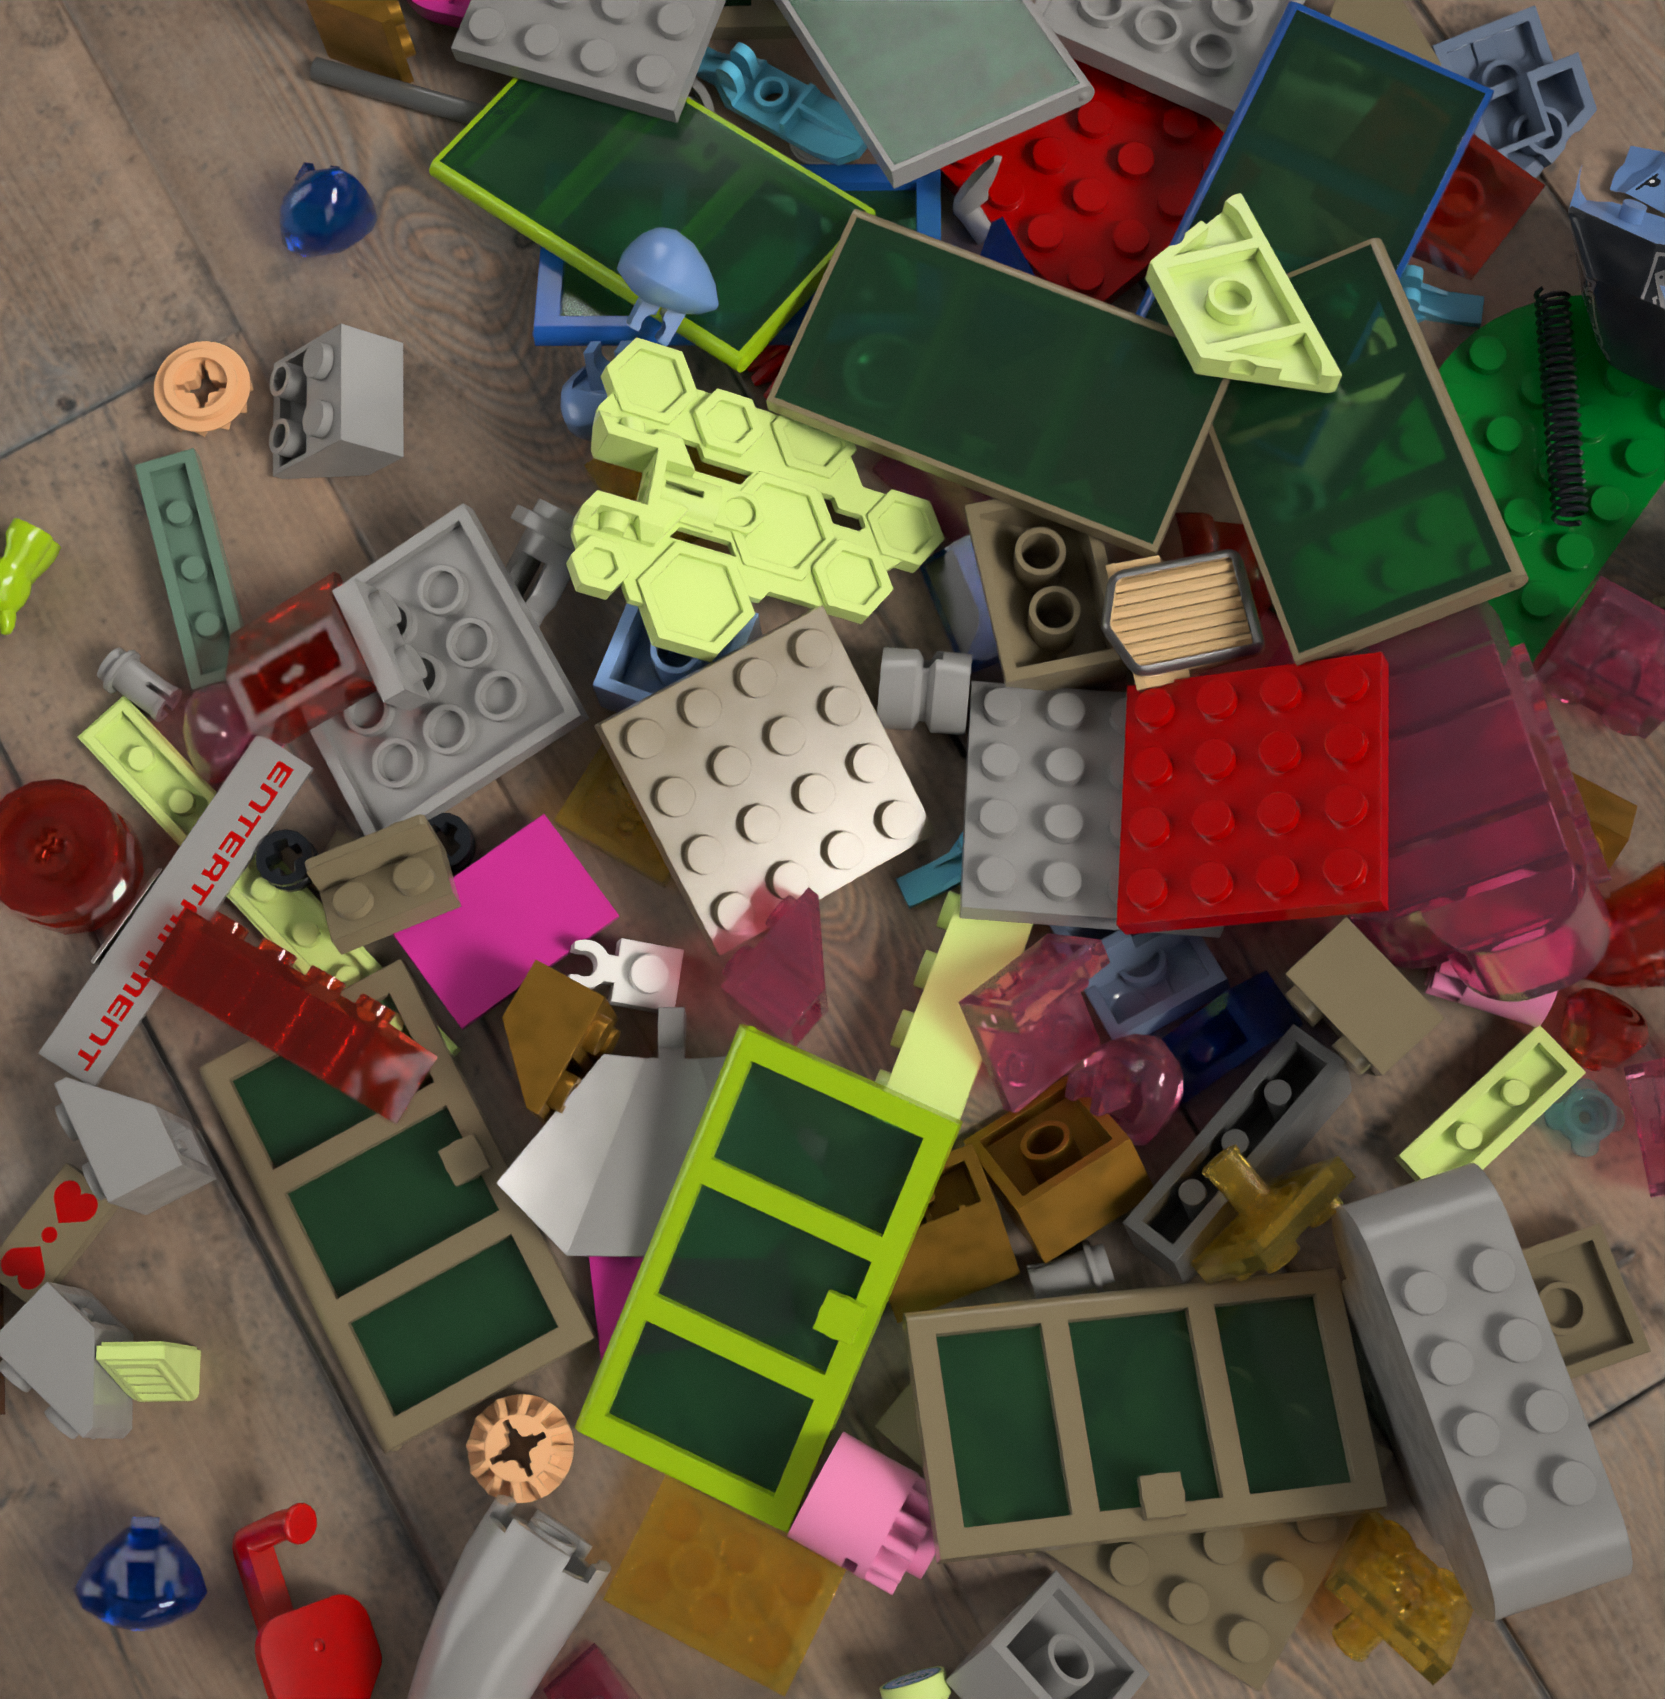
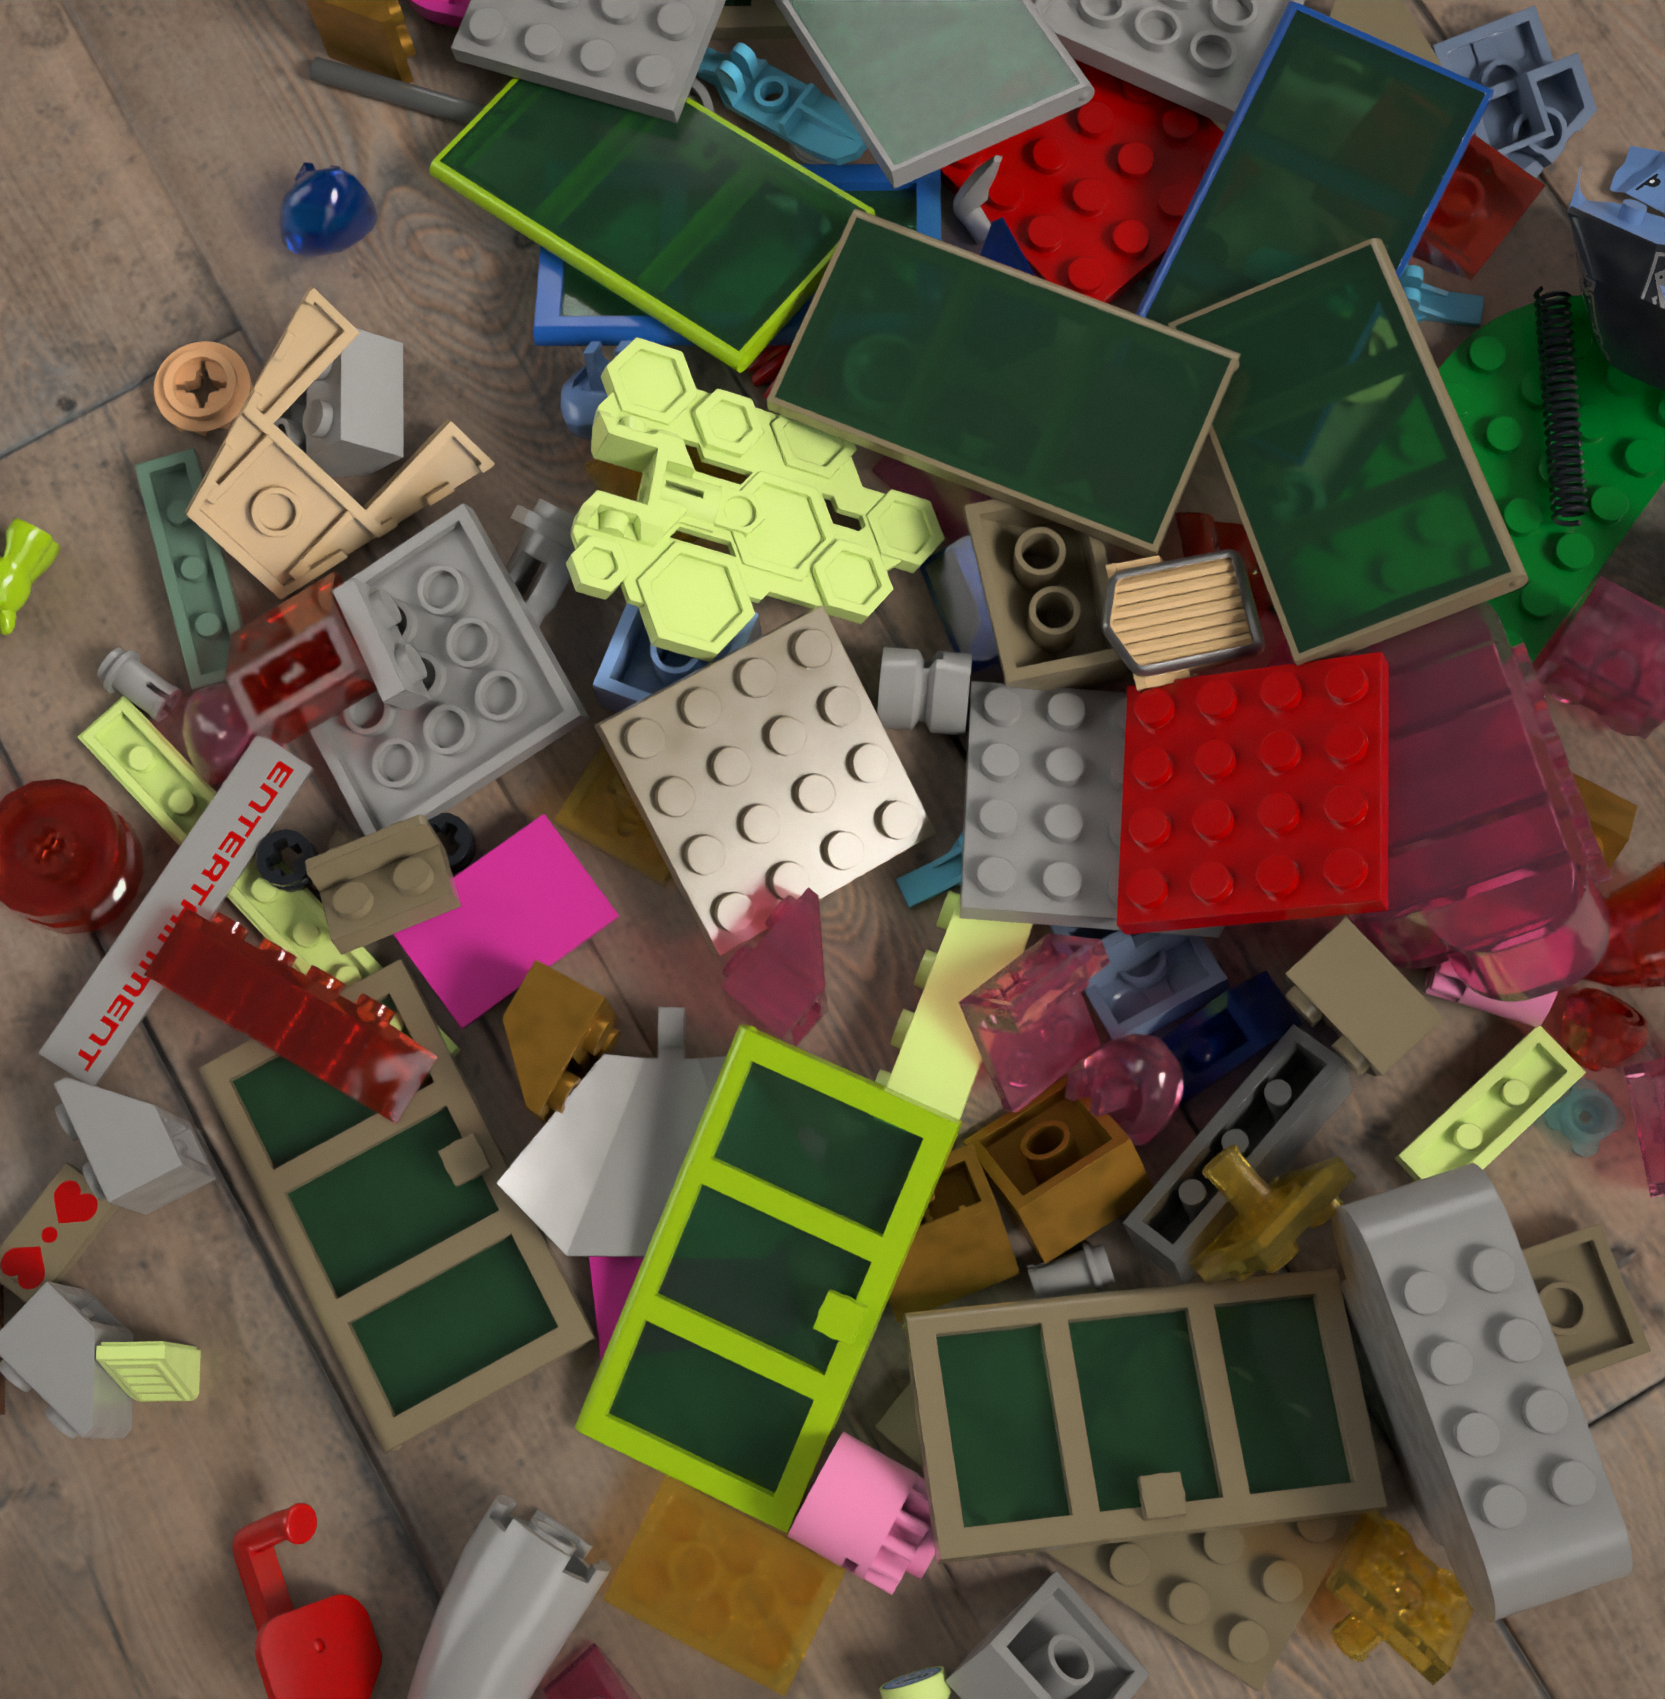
clear blue piece [74,1516,208,1631] -> none
white sticker [91,868,162,964] -> none
light nougat gear [466,1394,574,1503] -> none
white plate [567,938,684,1013] -> none
medium blue piece [617,227,719,347] -> none
yellowish green wing [1145,193,1342,393] -> none
none -> tan wing [185,286,495,600]

